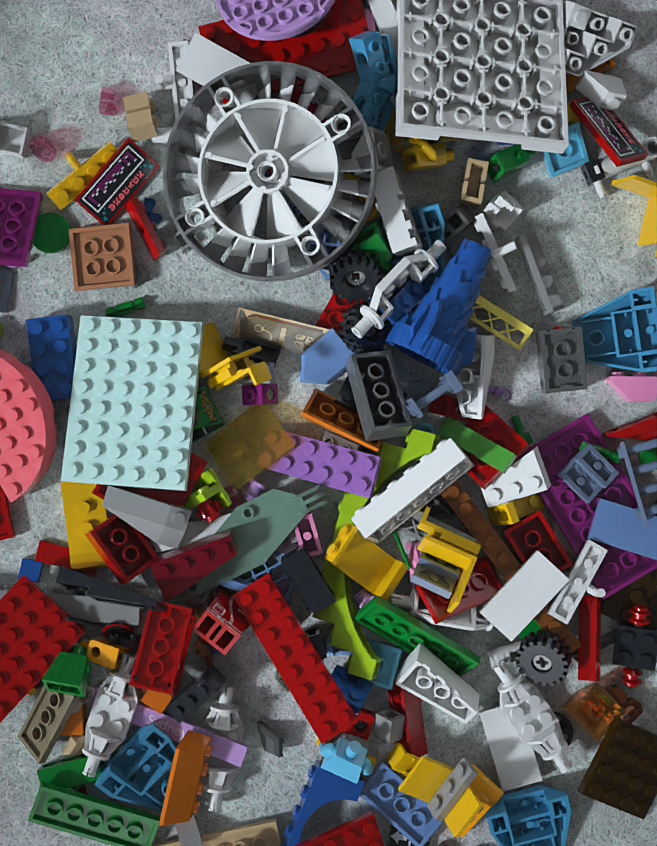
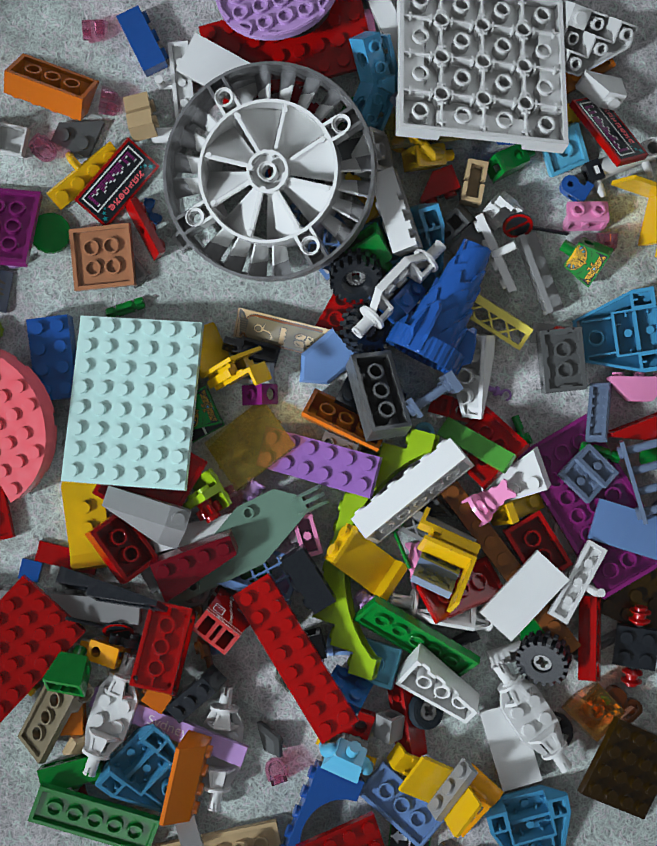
none -> orange slope [4,53,99,121]
none -> dark grey wing [51,121,105,159]
none -> clear pink piece [82,20,108,43]
none -> blue brick [116,5,169,77]
none -> clear pink piece [265,757,288,786]
none -> black bush [408,695,443,730]
none -> red slope [419,164,461,204]
none -> black pin [451,630,481,646]
none -> bright pink hair [462,479,517,527]
none -> piece [502,213,569,238]
none -> blue leg [559,175,594,202]
none -> torso [559,237,614,288]
none -> bright pink bracket [563,201,610,231]
none -> sand blue plate [585,382,612,442]
none -> clear pink piece [596,231,619,251]

